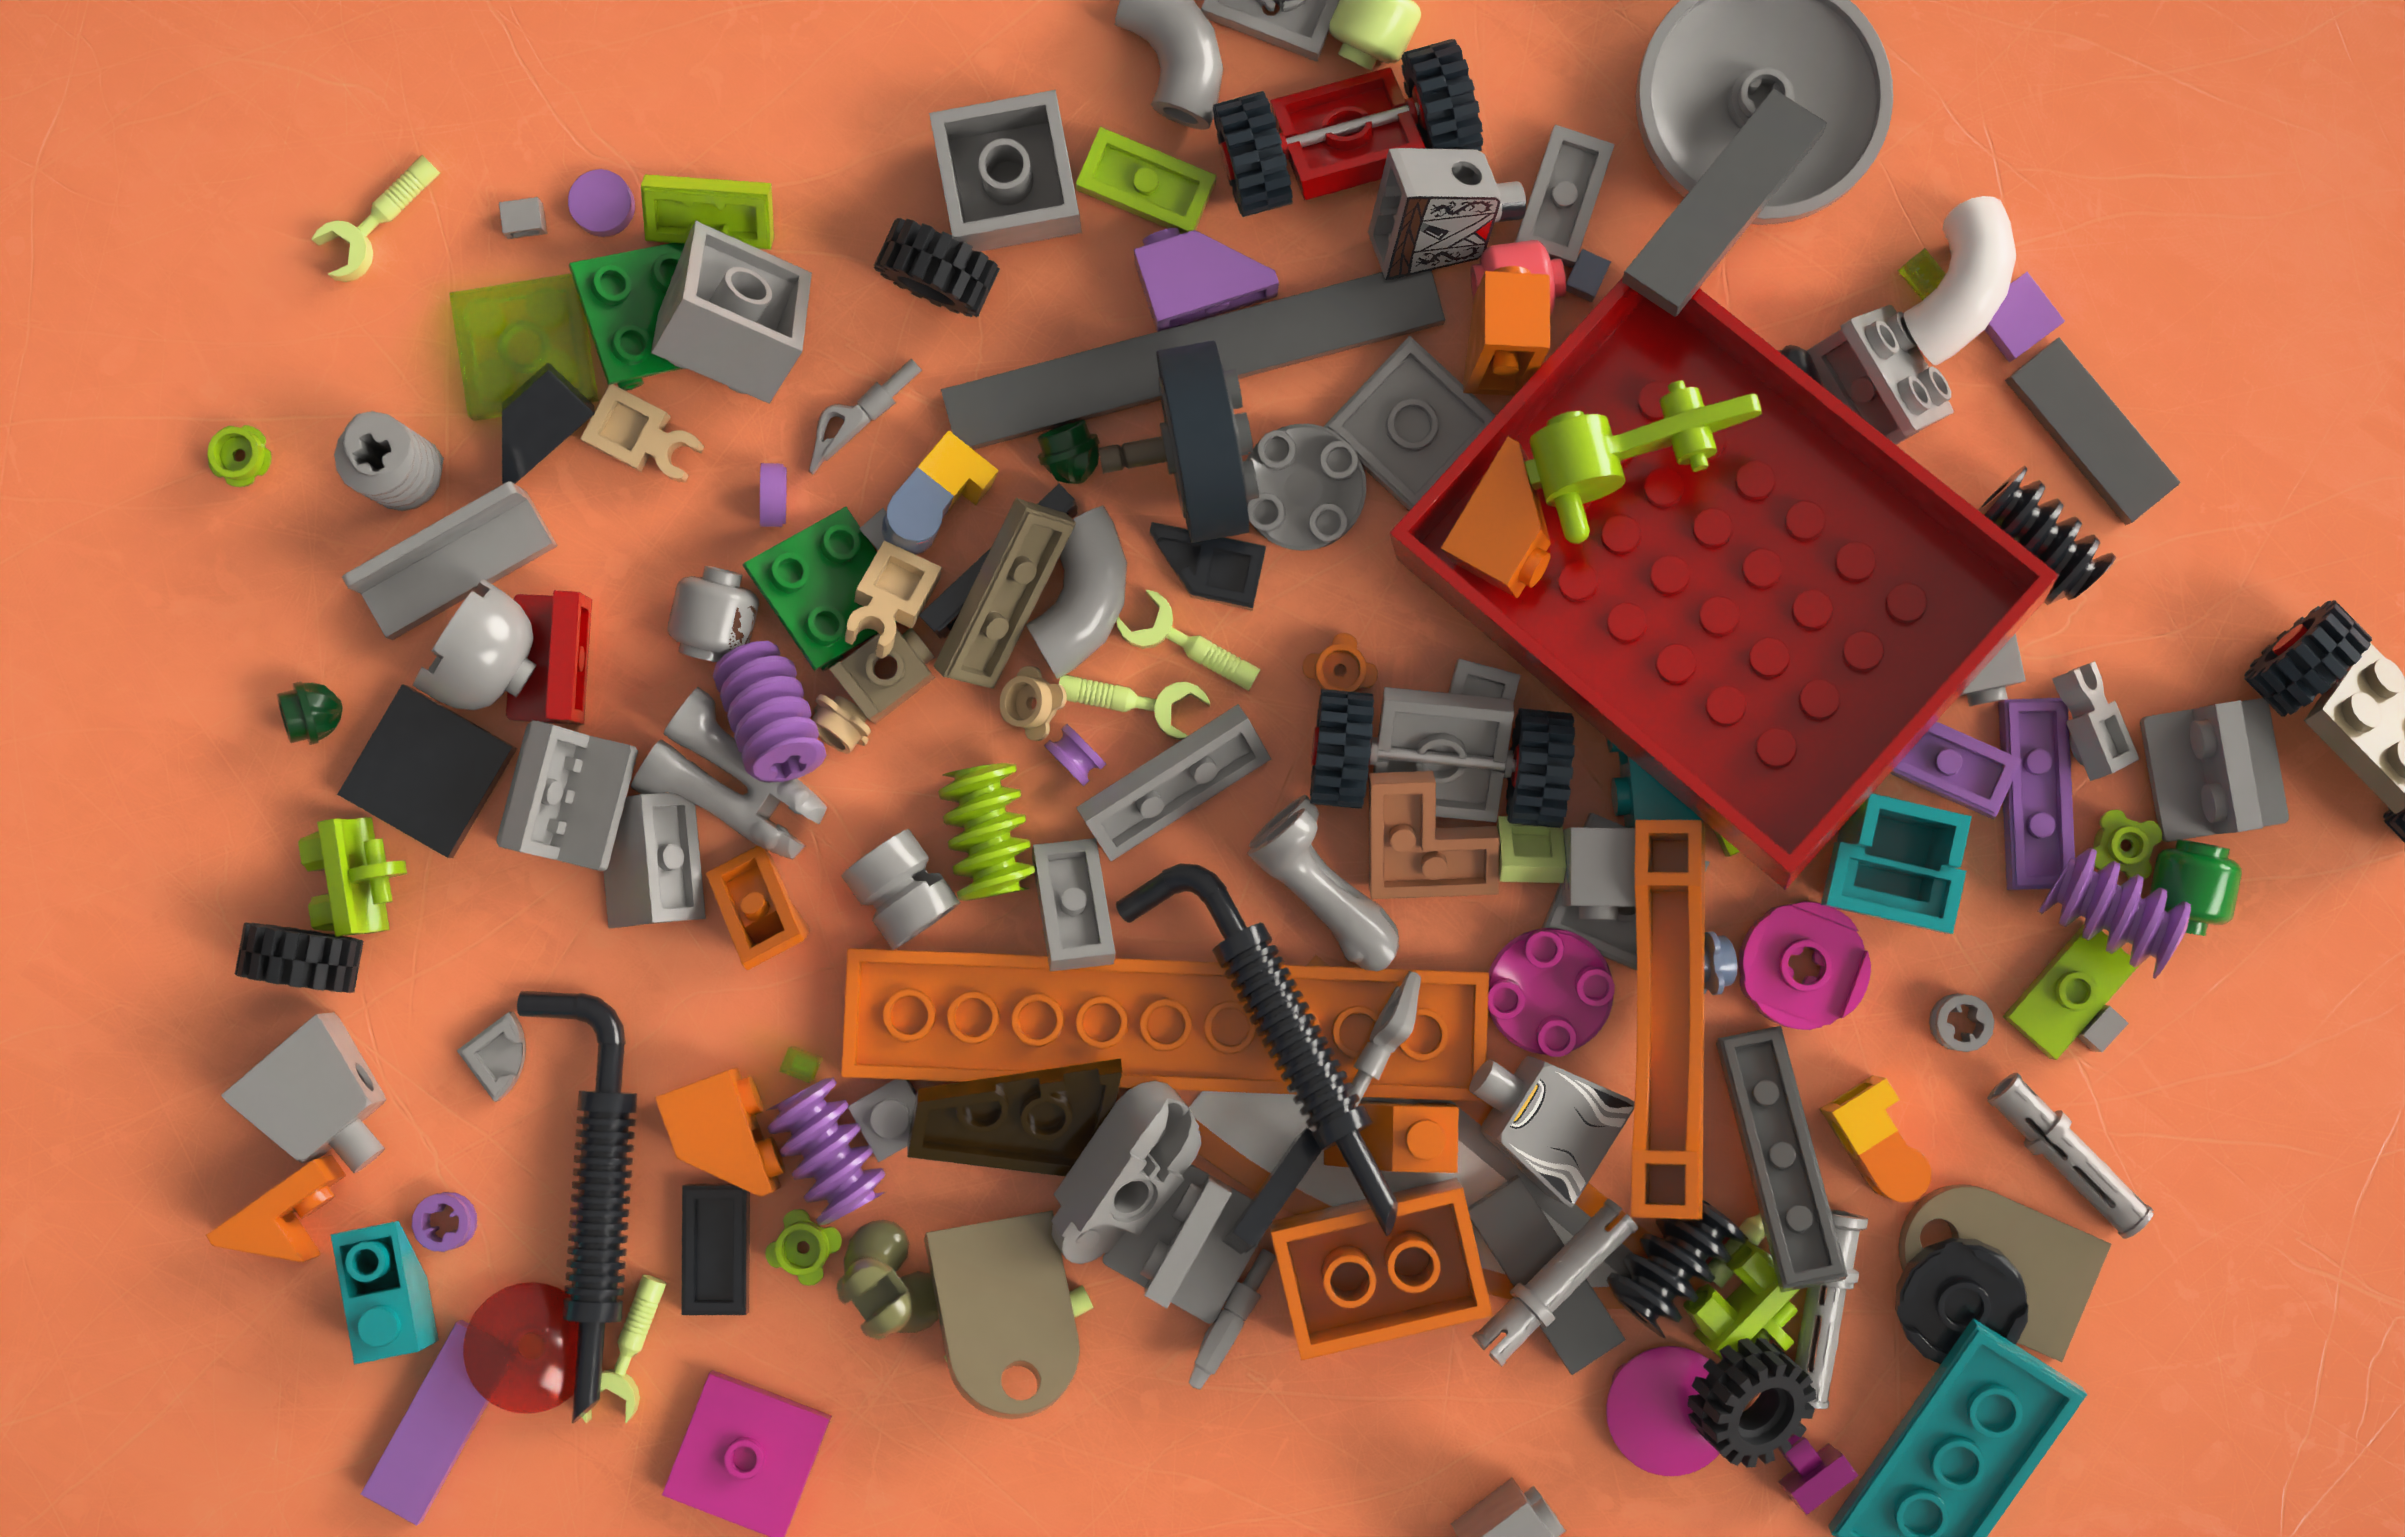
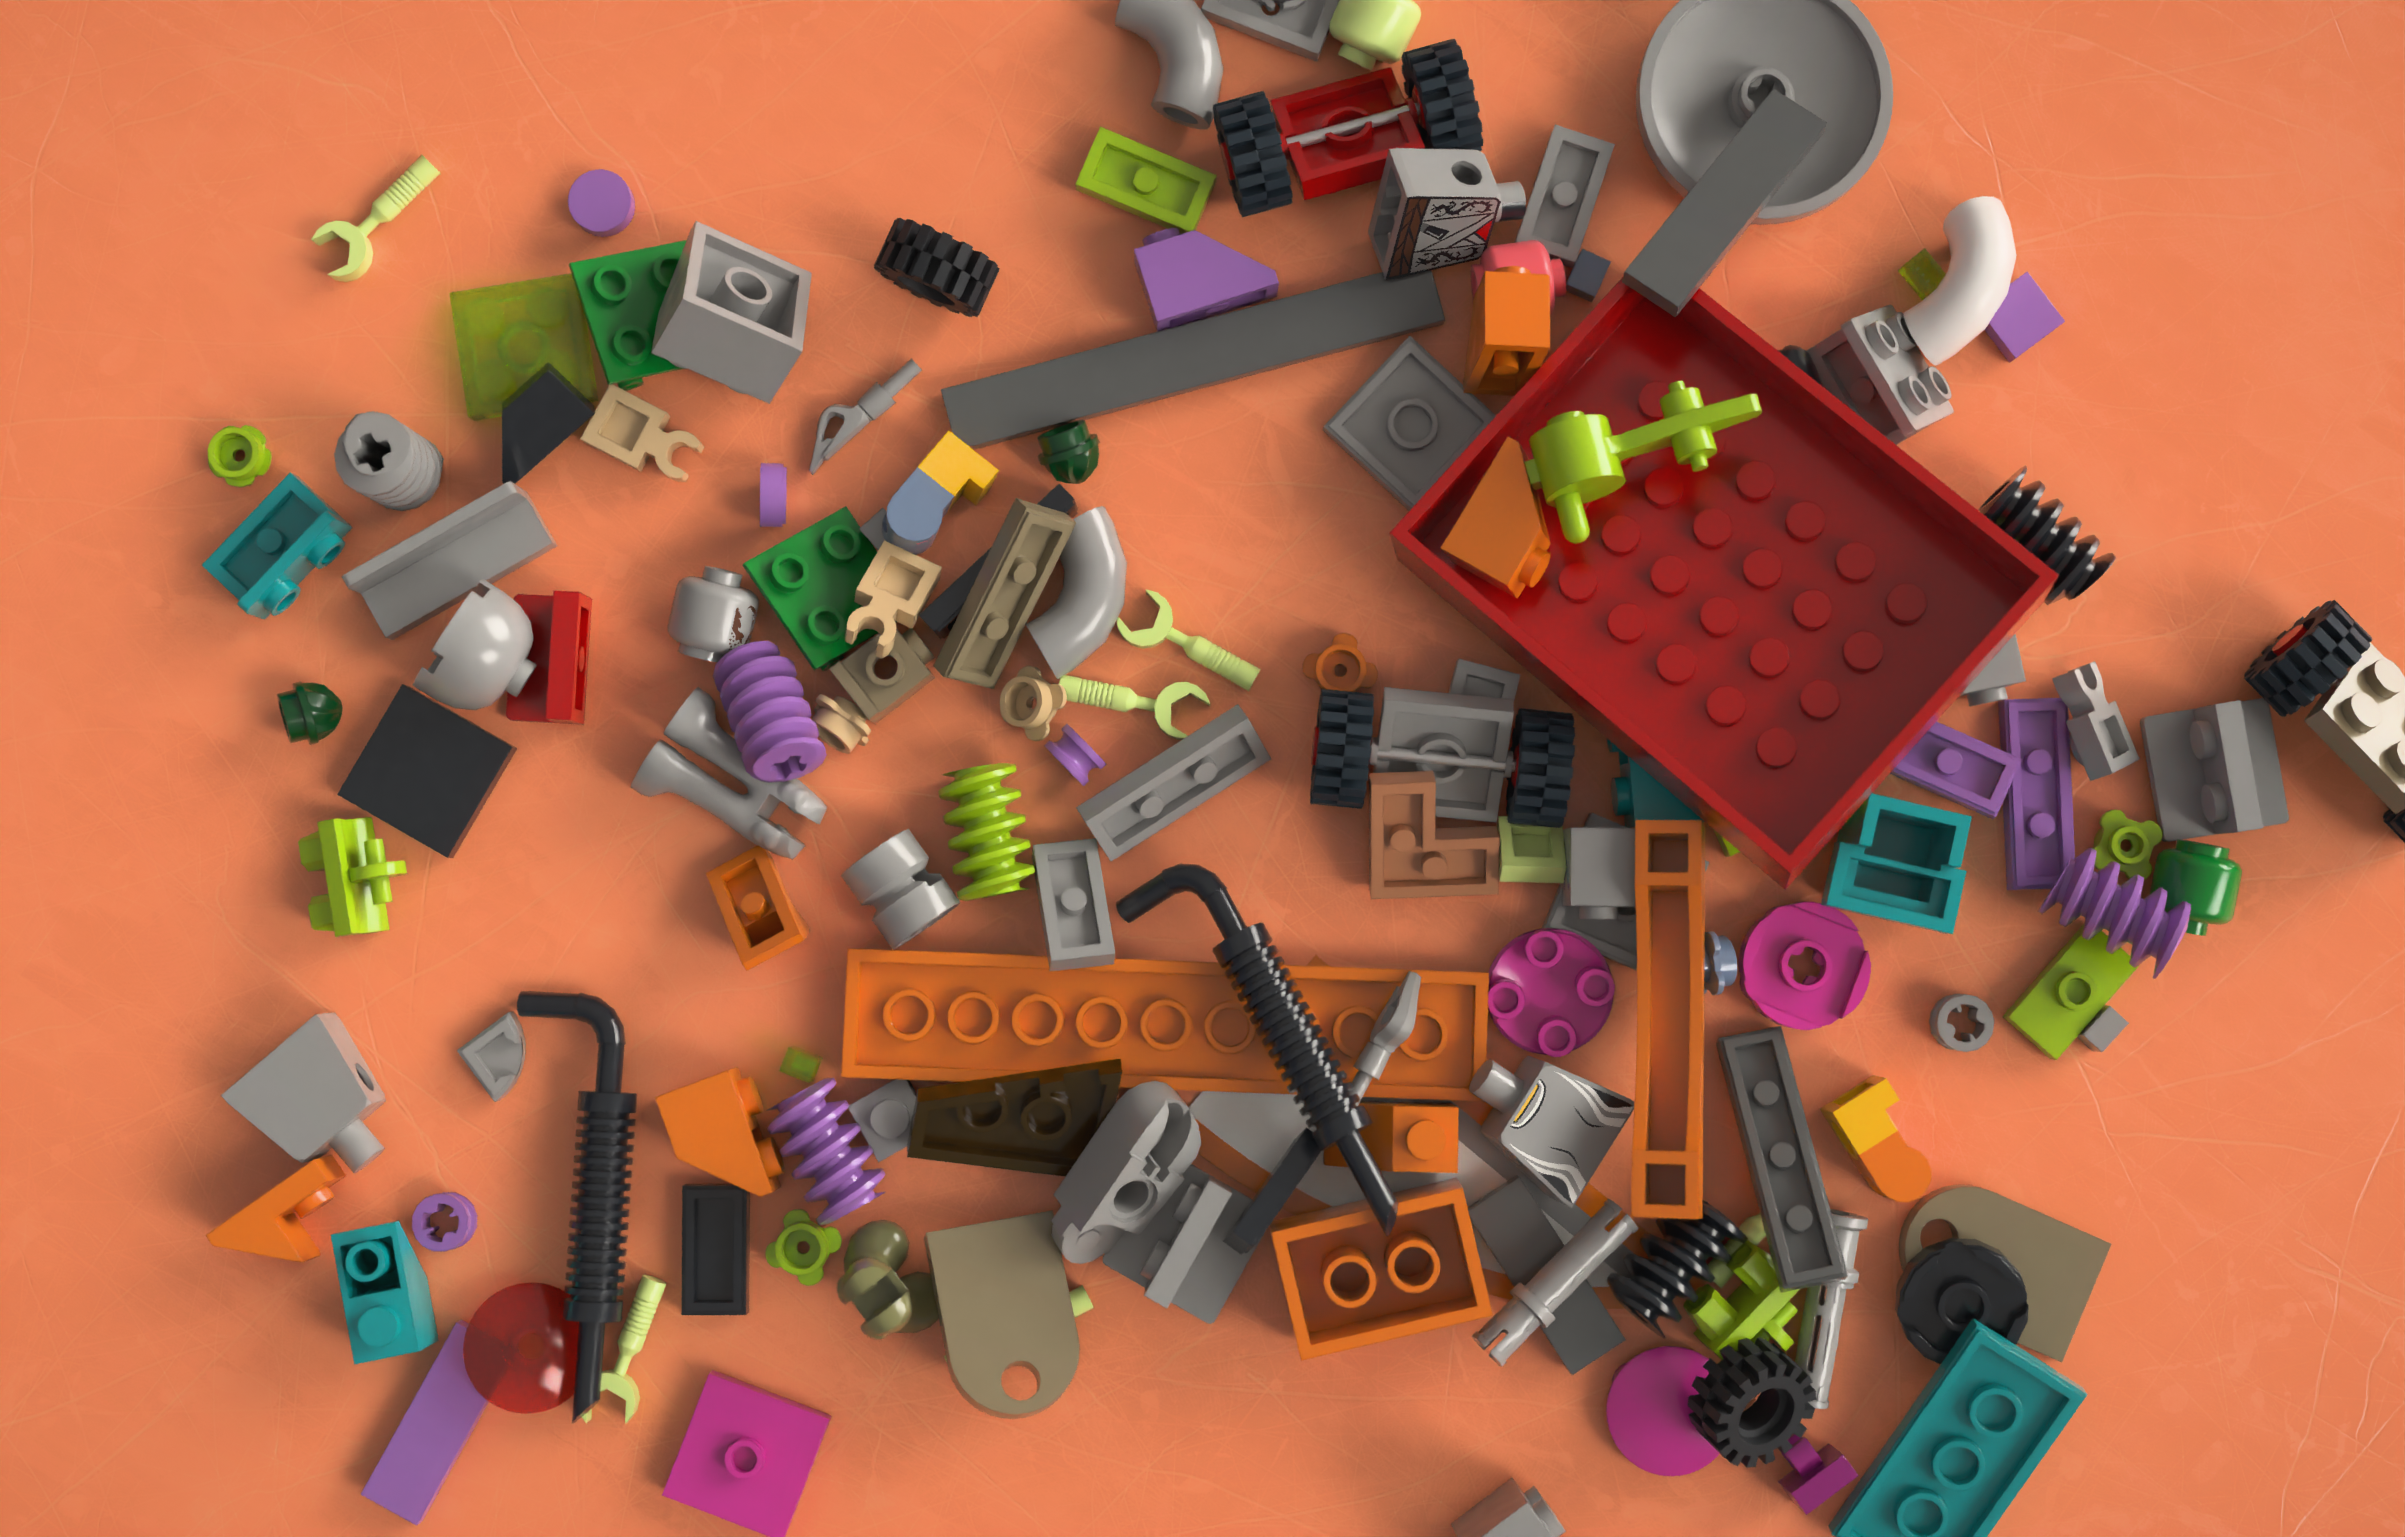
black tyre [235,923,364,993] -> none
light grey bracket [497,720,638,871] -> none
light grey piece [499,197,547,239] -> none
light grey panel [603,793,706,929] -> none
lime plate [641,174,774,250] -> none
light grey brick [929,90,1082,252] -> none
black wheel [1098,340,1259,543] -> none
black tile [1150,522,1266,610] -> none
light grey hand [1188,1249,1276,1389] -> none
light grey dish [1246,424,1366,550] -> none
light grey piece [1247,795,1399,971] -> none
light grey pin [1988,1073,2154,1239] -> none
dark grey tile [2005,337,2181,525] -> none
none -> teal bracket [202,472,353,620]

